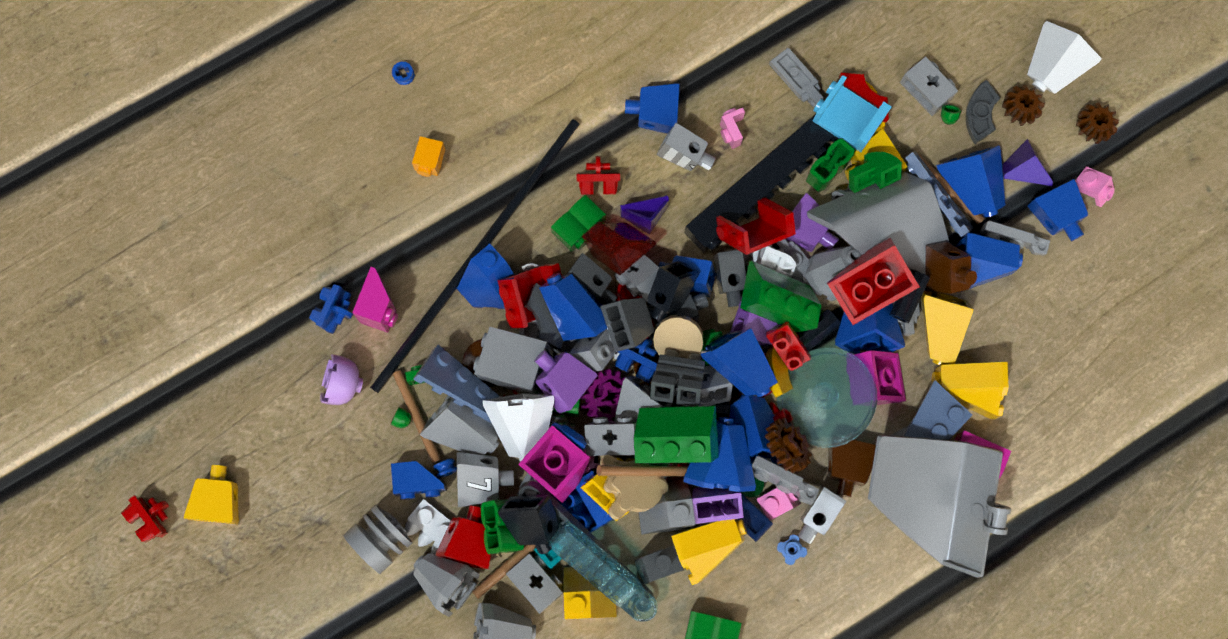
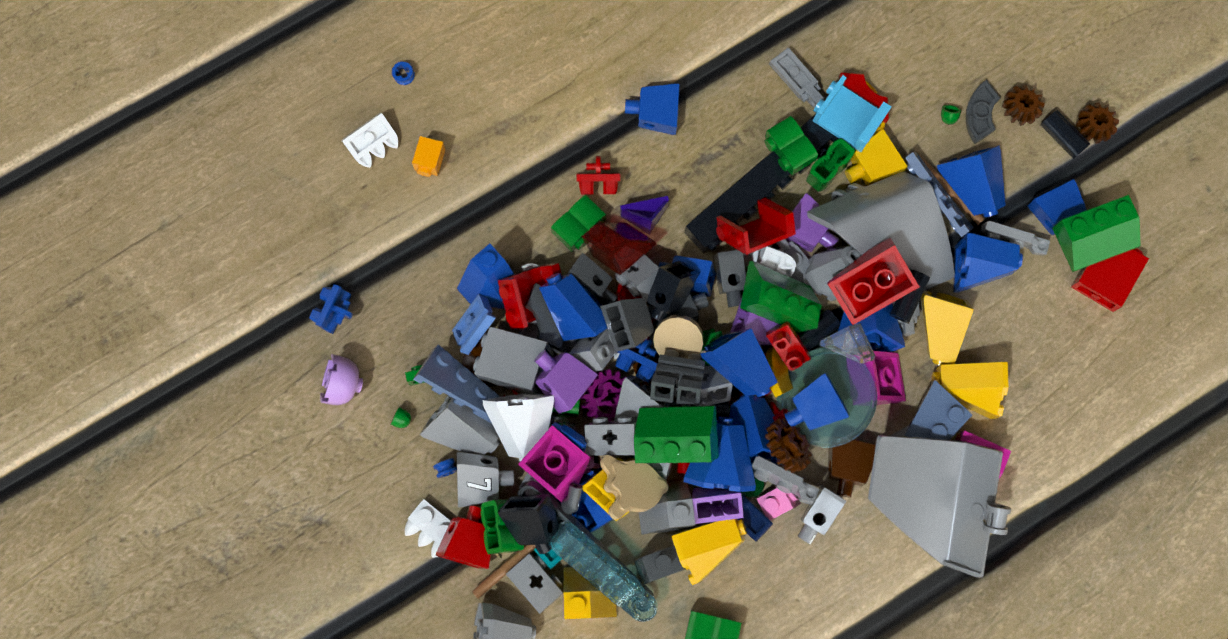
red hips [121,495,169,543] -> none
yellow torso [184,465,239,525] -> none
light grey wheel [343,505,412,574] -> none
dark pink slope [352,267,398,333] -> none
black piece [370,119,580,393] -> none
blue slope [391,461,447,500] -> none
medium nougat bar [393,370,442,464] -> none
light grey cone [413,553,480,617] -> none
medium nougat bar [596,465,688,476] -> none
light grey torso [656,123,716,171] -> none
bright pink bracket [720,108,745,149] -> none
medium blue plate [777,535,807,565] -> none
green brick [849,152,902,194] -> none
light grey brick [900,56,958,116] -> none
reddish brown torso [925,241,977,294] -> none
dark purple slope [1002,139,1053,186] -> none
white slope [1027,21,1102,94] -> none
bright pink bracket [1075,166,1115,207] -> none
none -> white plate [341,113,398,168]
none -> medium blue plate [452,294,496,355]
none -> dark grey arm [561,483,583,514]
none -> green brick [764,116,818,175]
none -> blue torso [784,372,850,430]
none -> clear slope [819,323,875,364]
none -> black axle [1041,110,1090,159]
none -> green slope [1052,195,1141,272]
none -> red panel [1071,248,1149,312]

